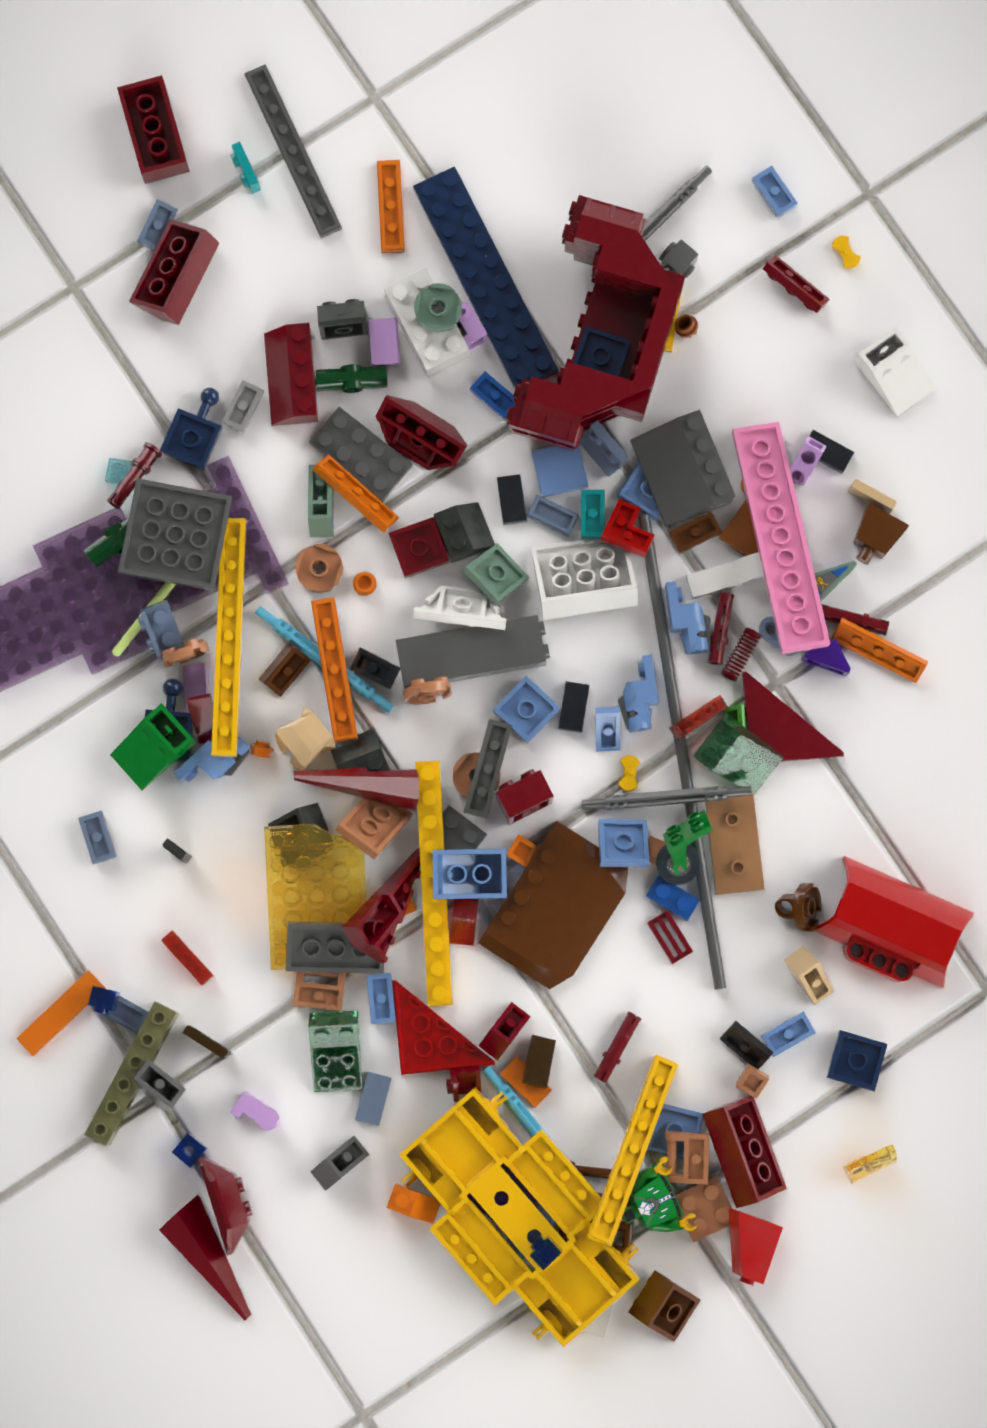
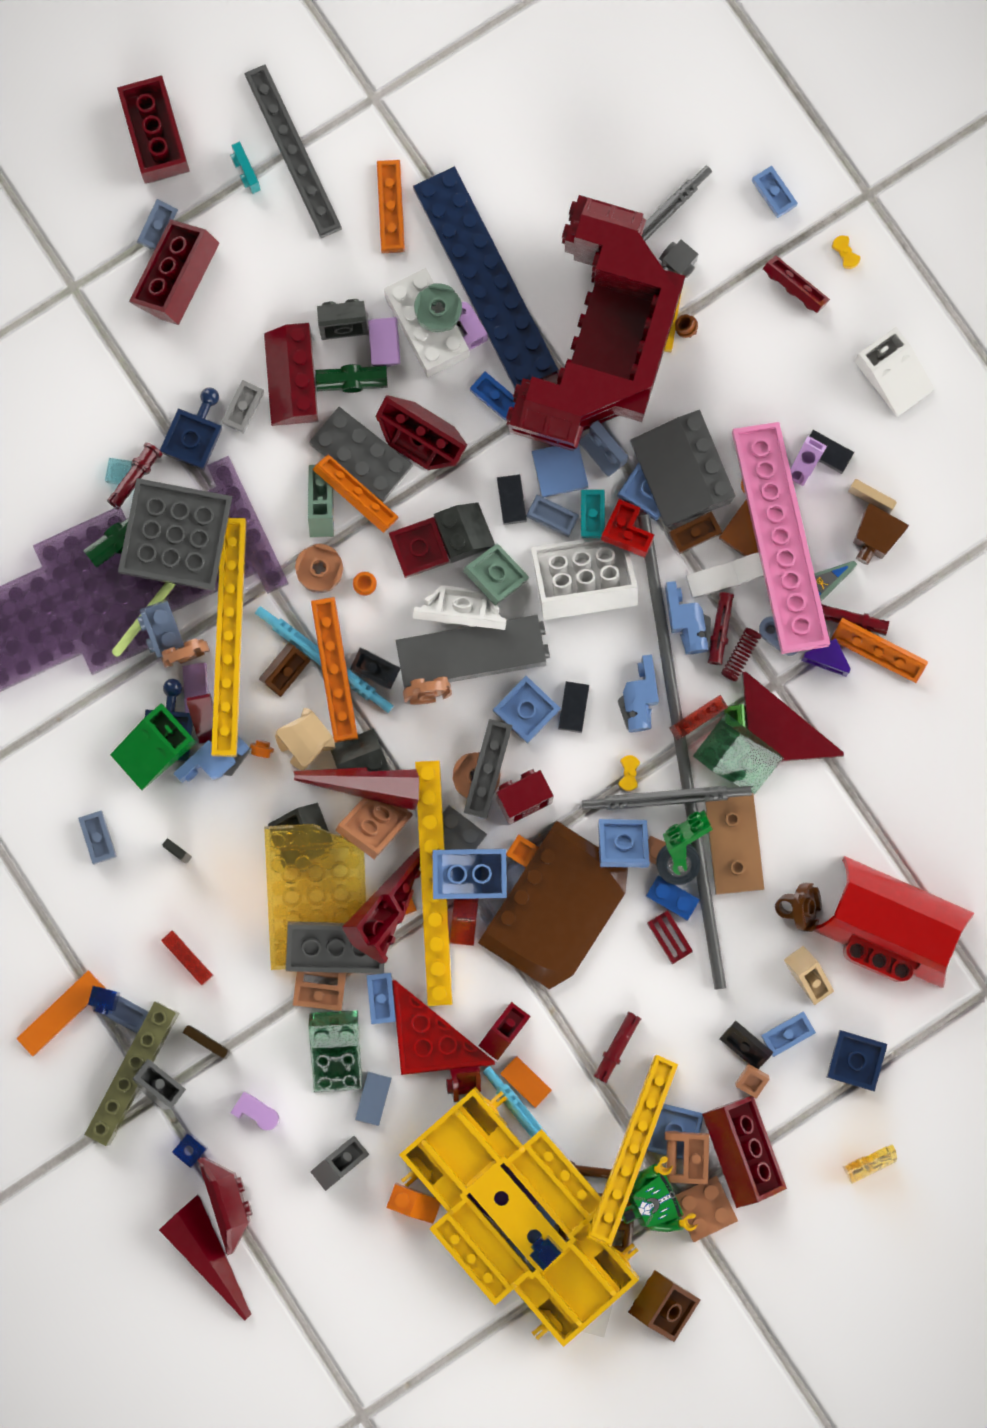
dark brown tile [522,1035,556,1089] -> none
dark blue plate [573,326,631,377] -> none
medium blue slope [594,706,620,752] -> none
red slope [729,1208,783,1286] -> none

